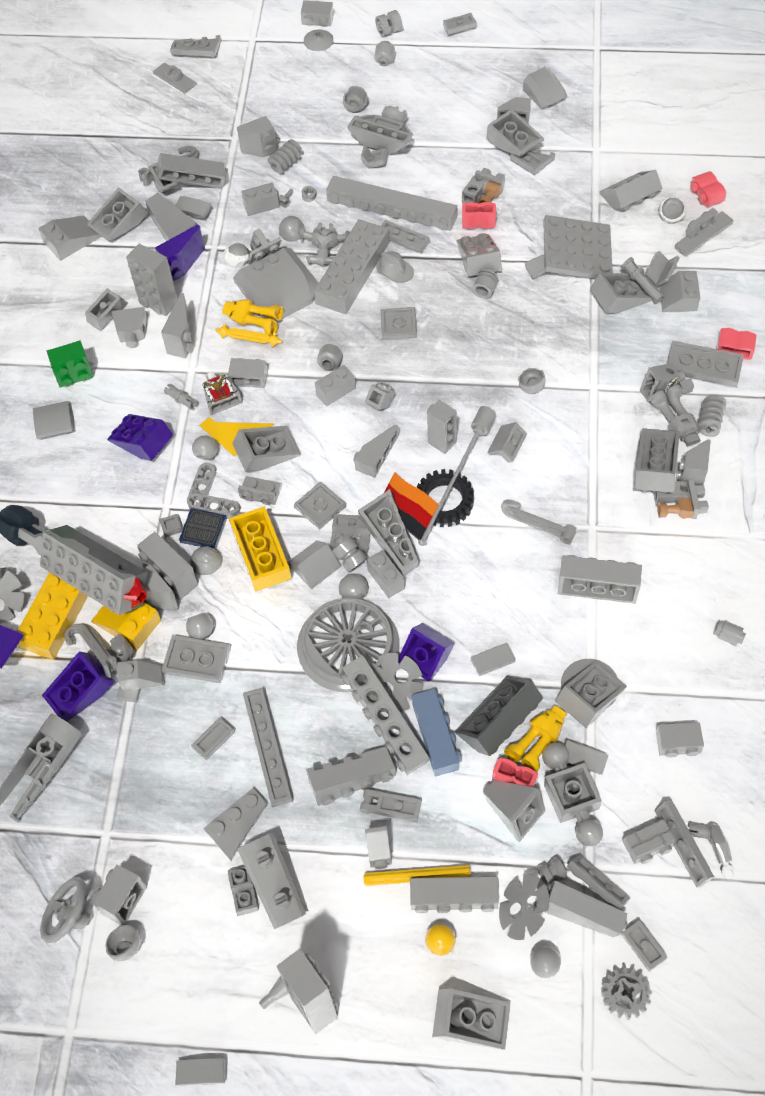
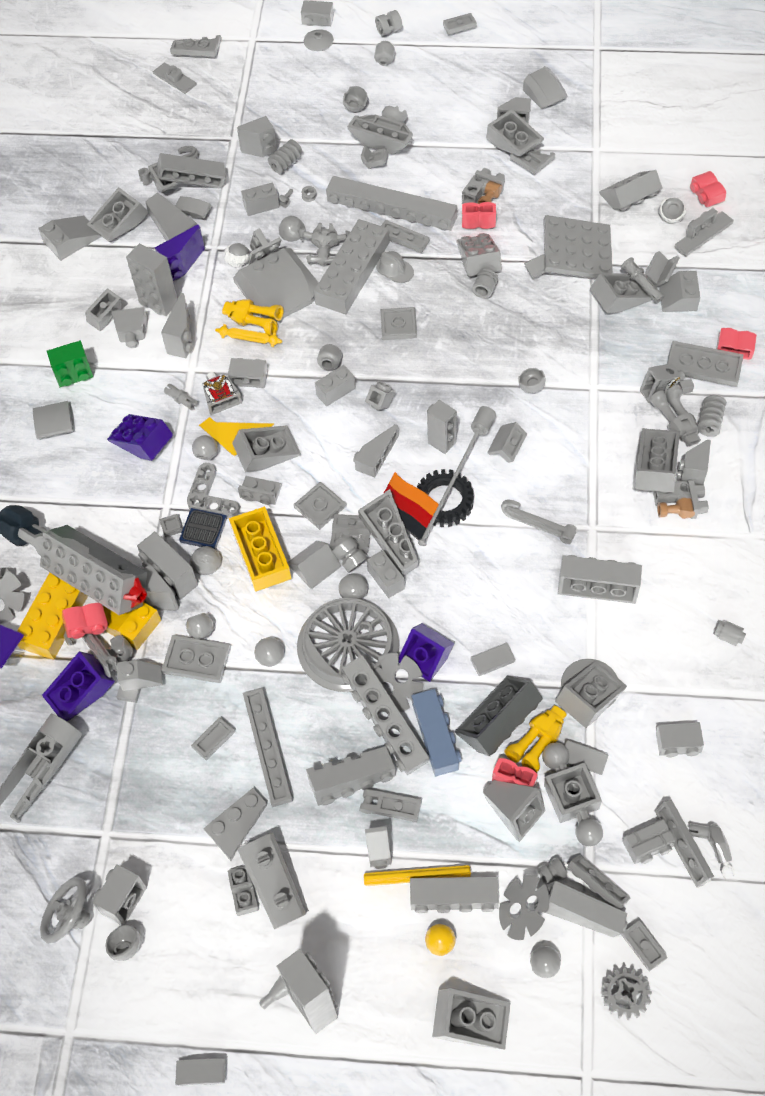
none -> coral brick [62,603,108,639]
none -> light grey hair [254,637,284,667]

